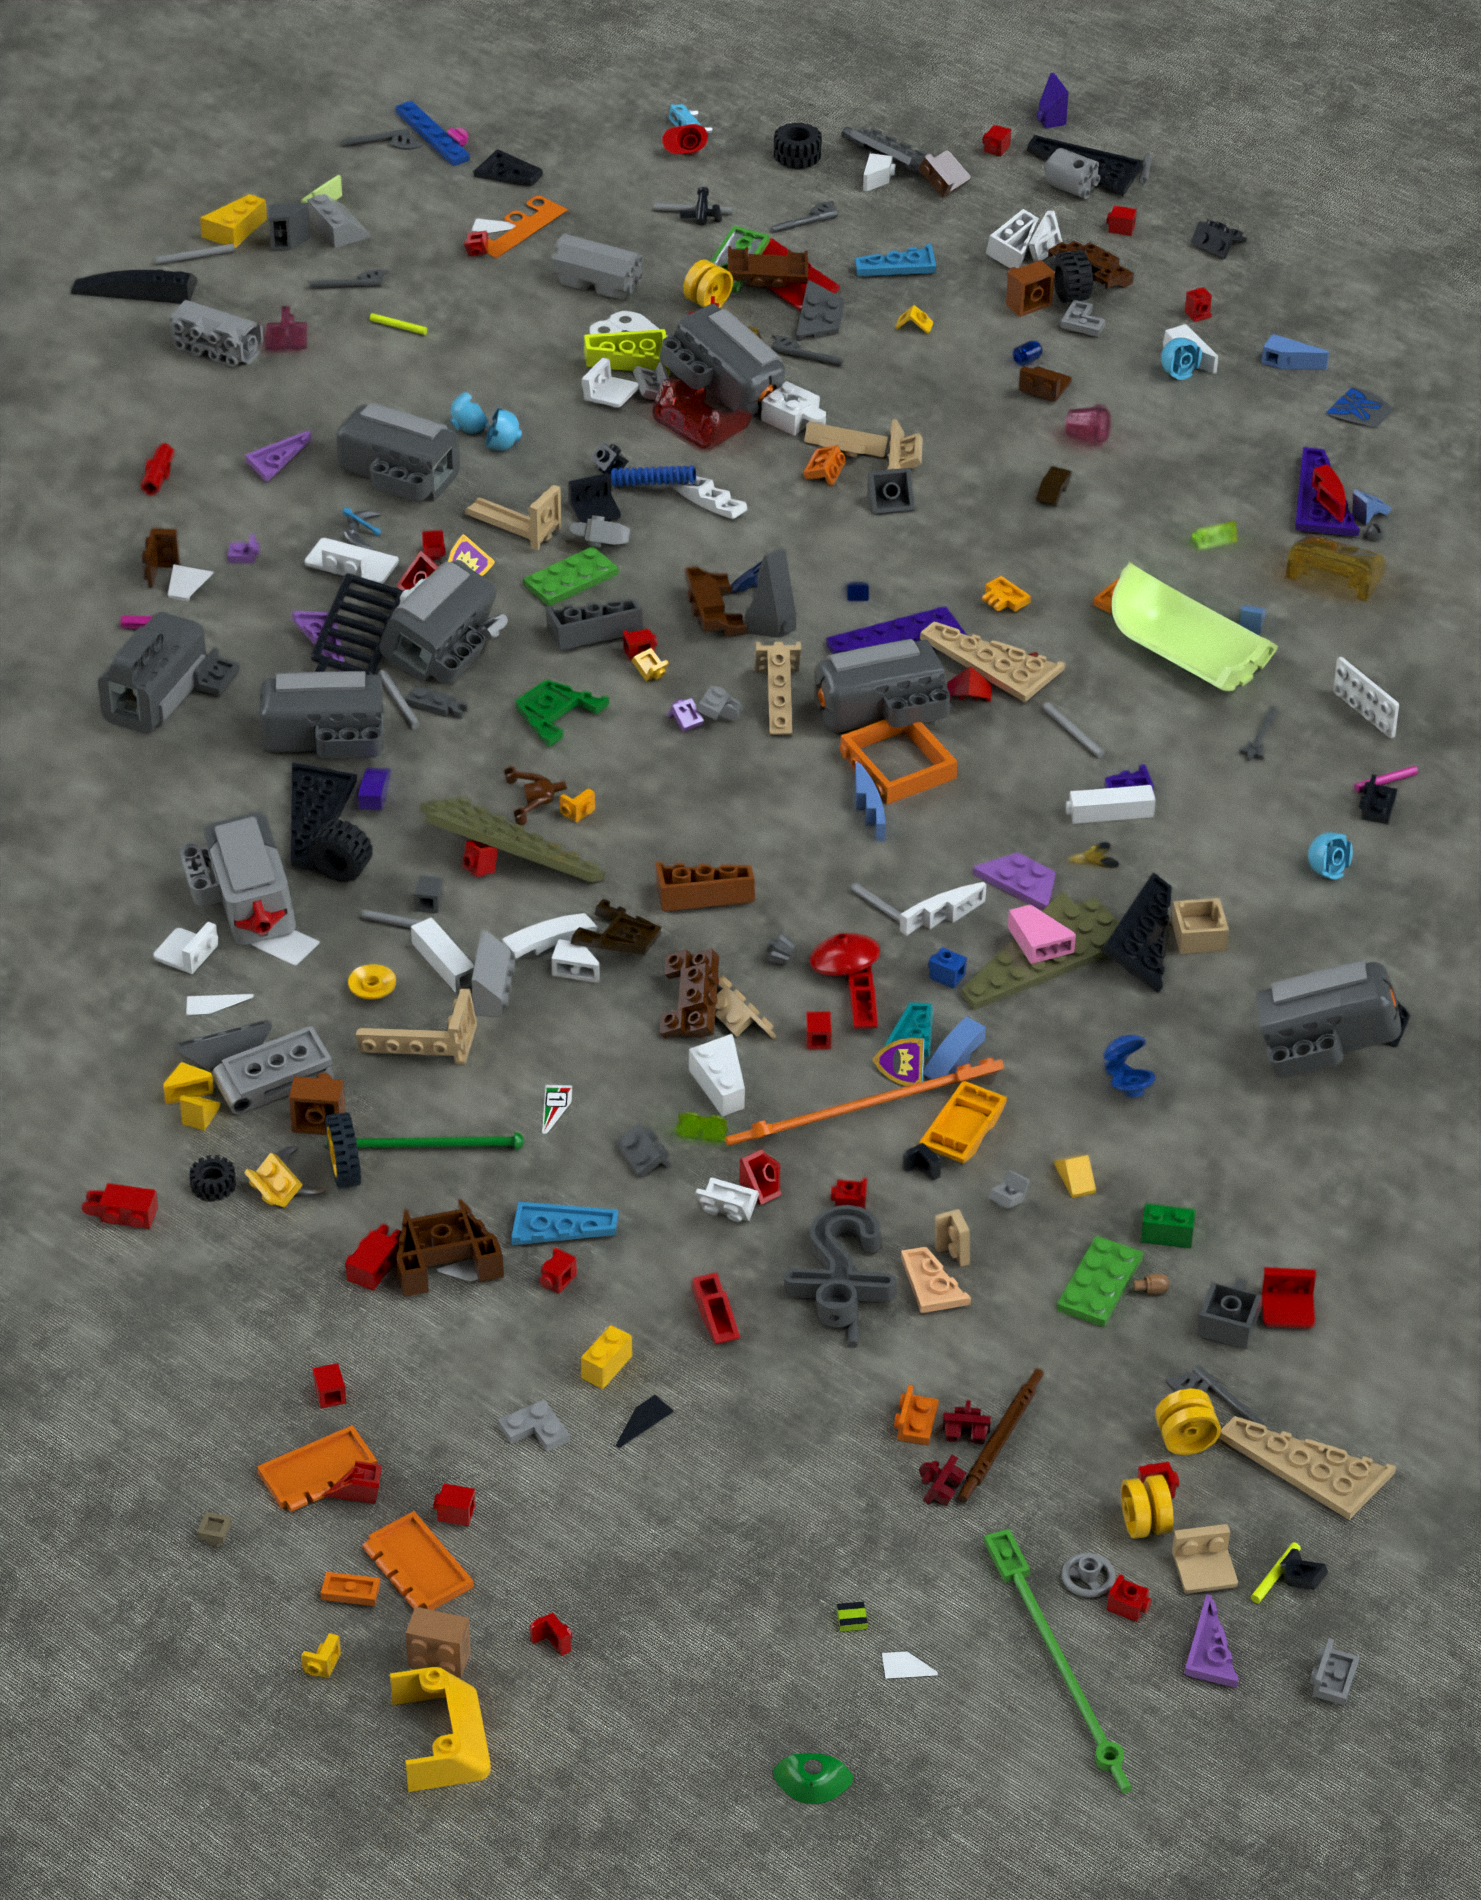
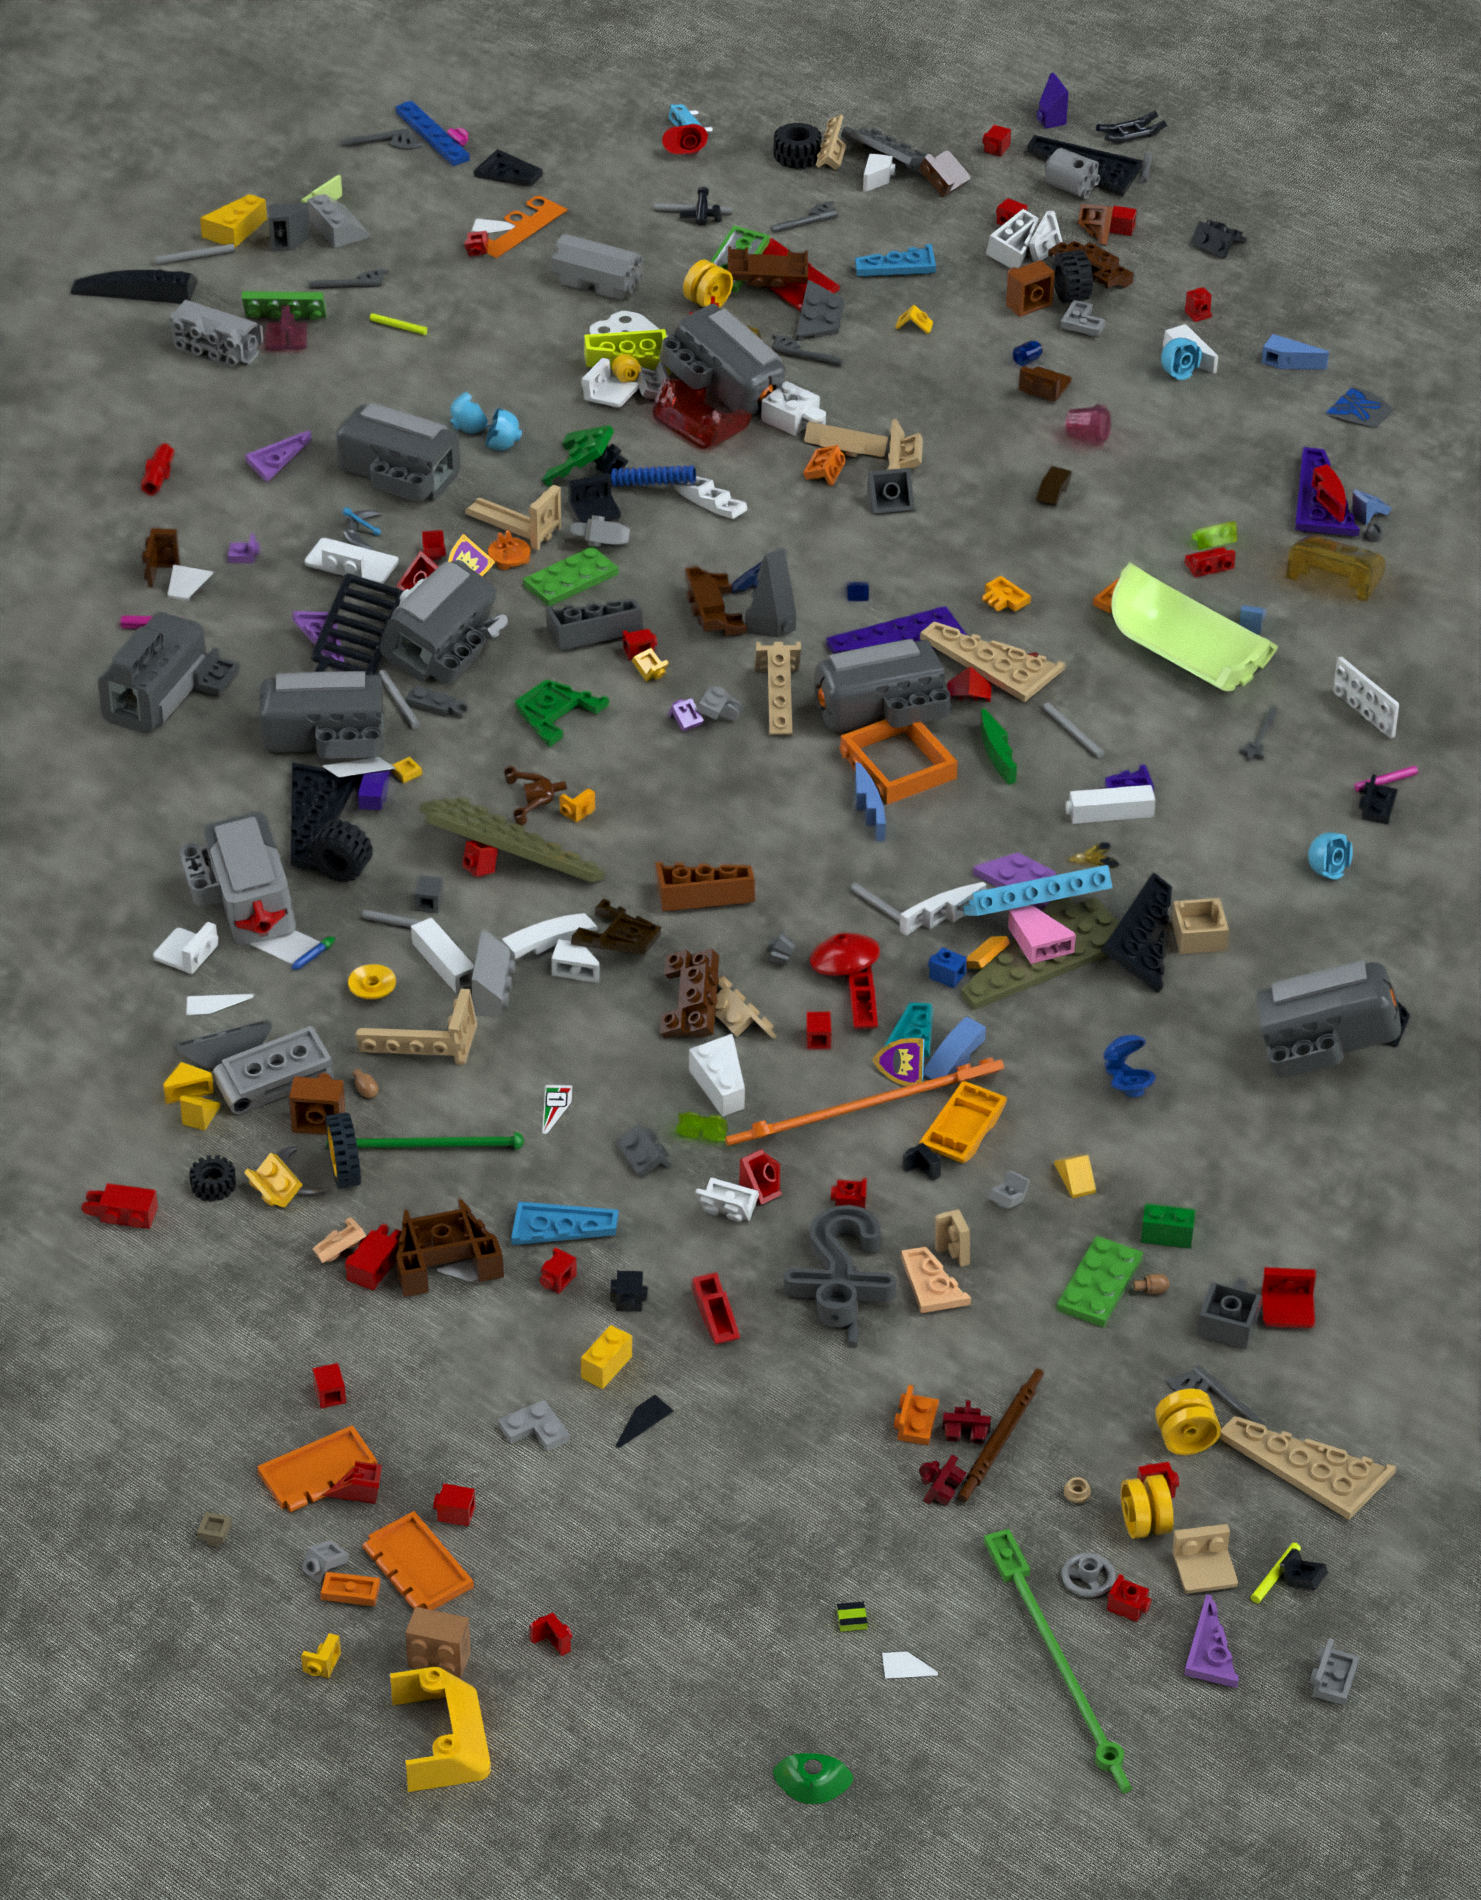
none -> bright green piece [242,291,327,319]
none -> blue piece [291,936,336,970]
none -> light grey bracket [302,1540,349,1583]
none -> light nougat wing [312,1217,366,1263]
none -> white sticker [323,757,395,777]
none -> medium nougat cylinder [352,1069,379,1099]
none -> yellow tile [391,757,422,783]
none -> orange plate [488,530,531,570]
none -> green wing [542,425,614,487]
none -> black brick [610,1270,648,1312]
none -> yellow head [612,354,641,382]
none -> tan bracket [816,114,846,170]
none -> medium azure bracket [963,865,1113,916]
none -> light orange tile [966,936,1010,969]
none -> green slope [980,708,1017,786]
none -> red brick [996,198,1028,225]
none -> tan plate [1064,1477,1091,1503]
none -> dark orange wing [1078,204,1113,245]
none -> black piece [1096,110,1167,144]
none -> red bracket [1184,547,1236,577]

